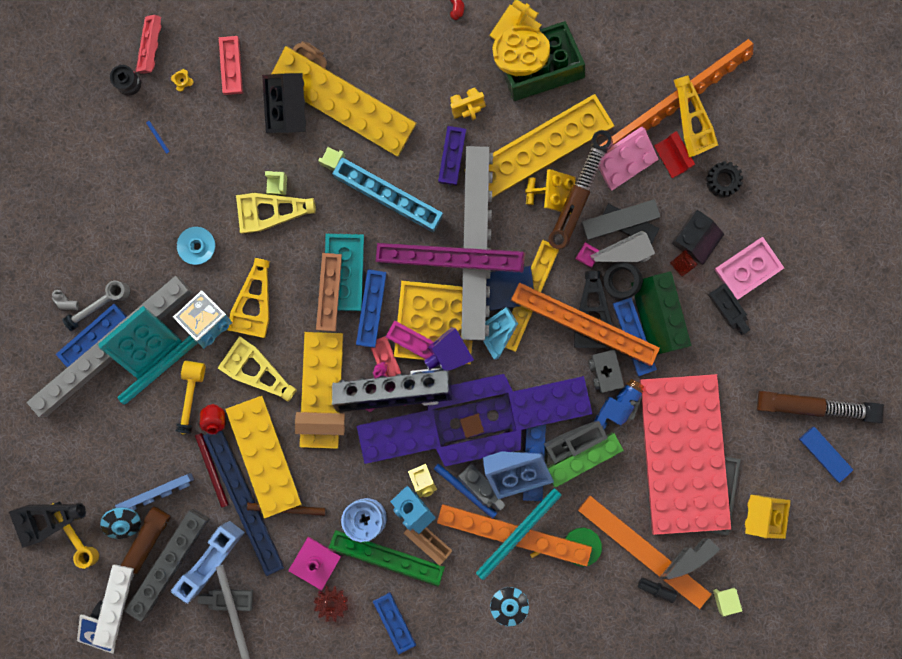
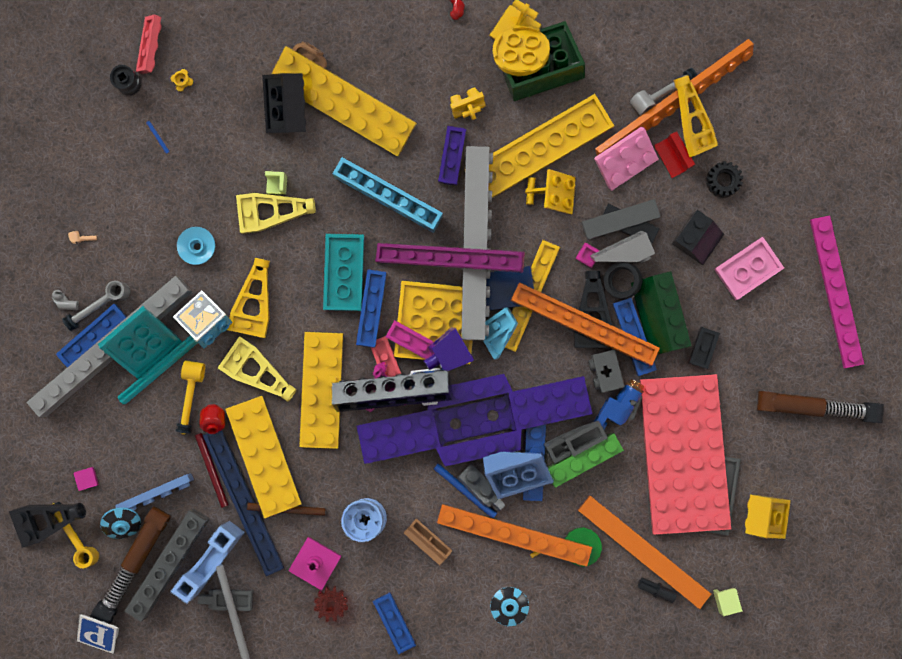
white plate [92,565,134,649] -> none
coral plate [219,36,243,95] -> none
medium nougat piece [295,412,346,435] -> none
nougat plate [316,253,342,332] -> none
yellowish green panel [318,147,345,171] -> none
green tile [328,530,445,587] -> none
dark azure brick [390,486,436,534] -> none
light yellow bracket [408,464,437,497] -> none
reddish brown tile [460,413,484,438] -> none
teal axle [476,488,561,580] -> none
piece [548,130,613,249] -> none
dark grey slope [660,538,720,579] -> none
clear red plate [670,250,698,277] -> none
black hinge [708,283,750,335] -> none
blue tile [799,426,853,483] -> none
none -> light nougat hand [68,231,97,244]
none -> dark pink tile [74,467,99,491]
none -> light grey piece [630,68,697,116]
none -> black plate [688,327,720,370]
none -> dark pink plate [810,216,864,368]

